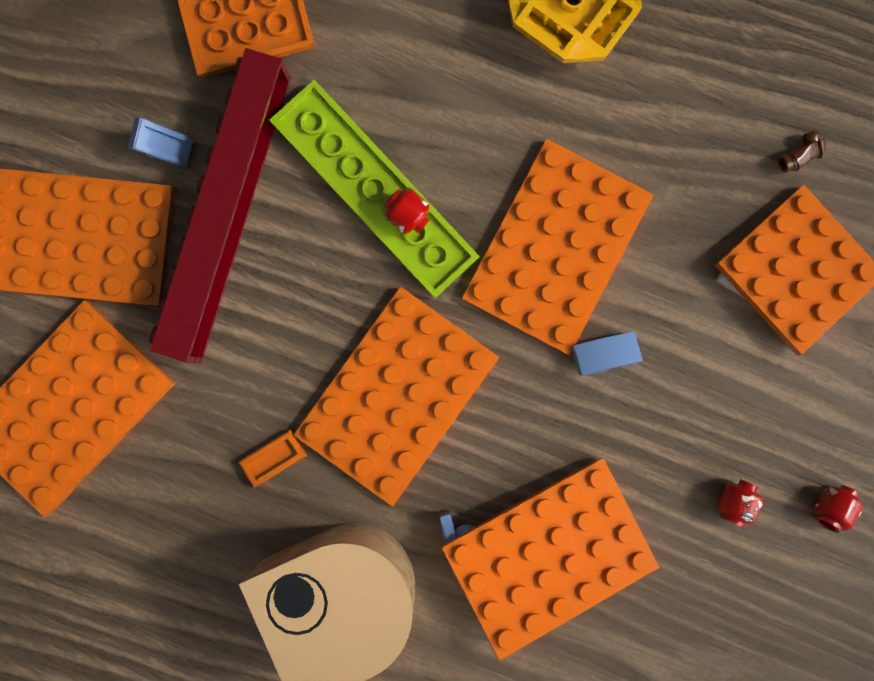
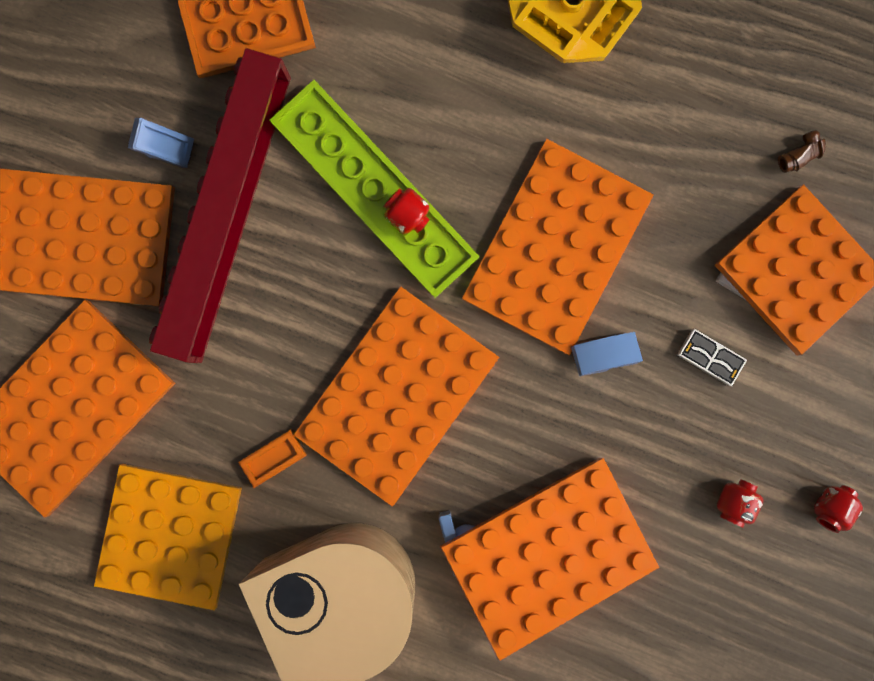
none -> light orange plate [94,464,242,611]
none -> tile [677,329,747,386]

